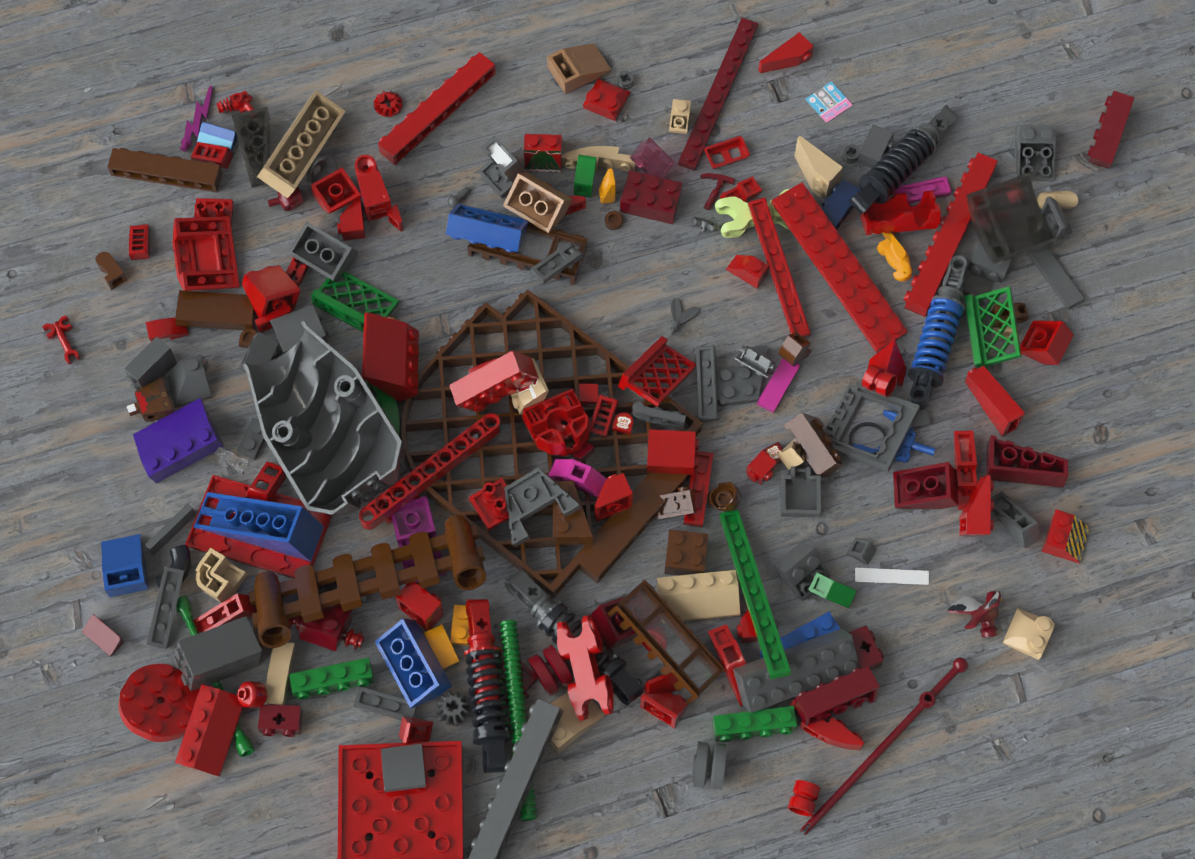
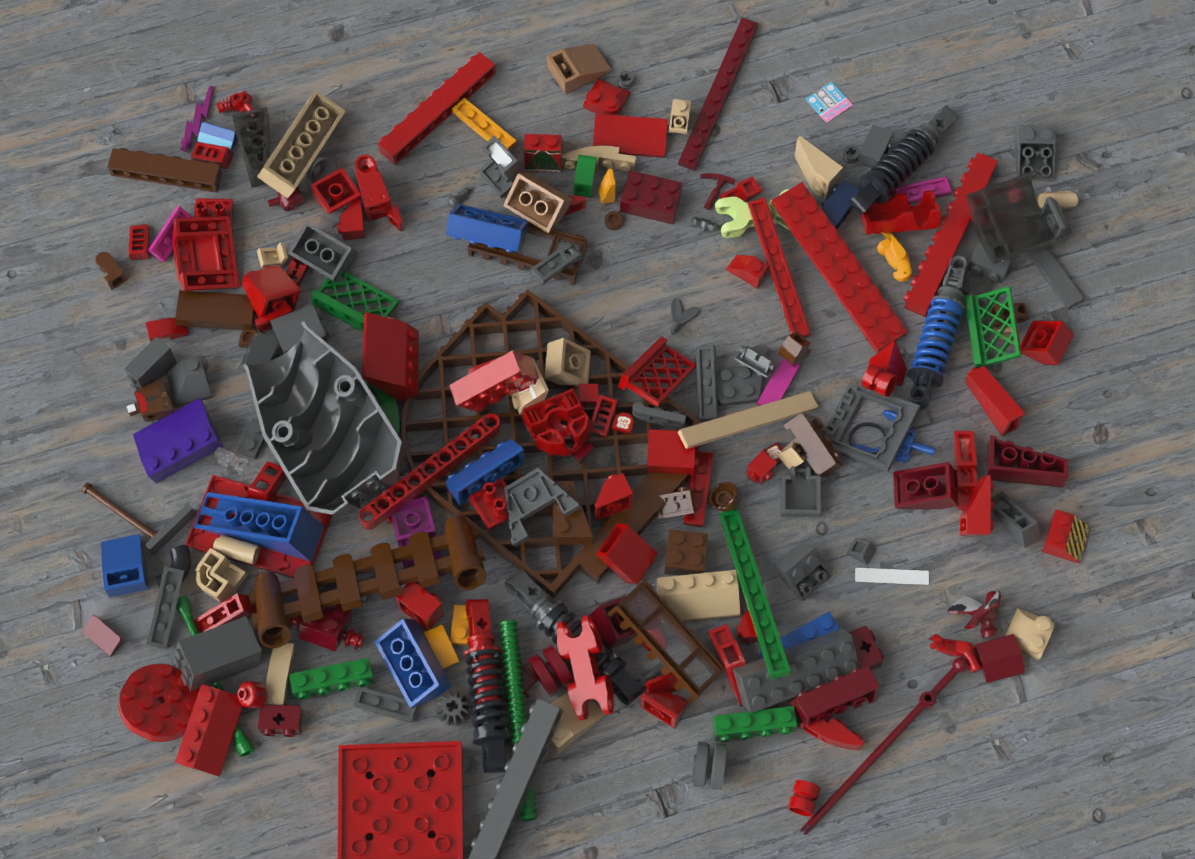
red bar [42,315,80,365] -> none
red gear [374,90,402,117] -> none
dark grey slope [381,744,426,792] -> none
red slope [398,716,434,743] -> none
dark pink slope [548,459,607,497] -> none
clear pink brick [630,137,675,178] -> none
red piece [704,136,750,170] -> none
red slope [758,32,814,73] -> none
green slope [809,572,857,608] -> none
dark red wedge [1087,91,1135,169] -> none
none -> reddish brown bar [81,482,158,539]
none -> dark pink plate [148,206,192,262]
none -> tan brick [213,535,260,565]
none -> tan bracket [257,242,288,268]
none -> blue slope [446,439,525,506]
none -> light orange plate [452,98,517,151]
none -> tan slope [545,338,591,386]
none -> red slope [593,114,668,158]
none -> red brick [596,523,658,585]
none -> tan tile [678,391,818,449]
none -> red arm [929,634,982,673]
none -> dark red slope [975,634,1025,683]

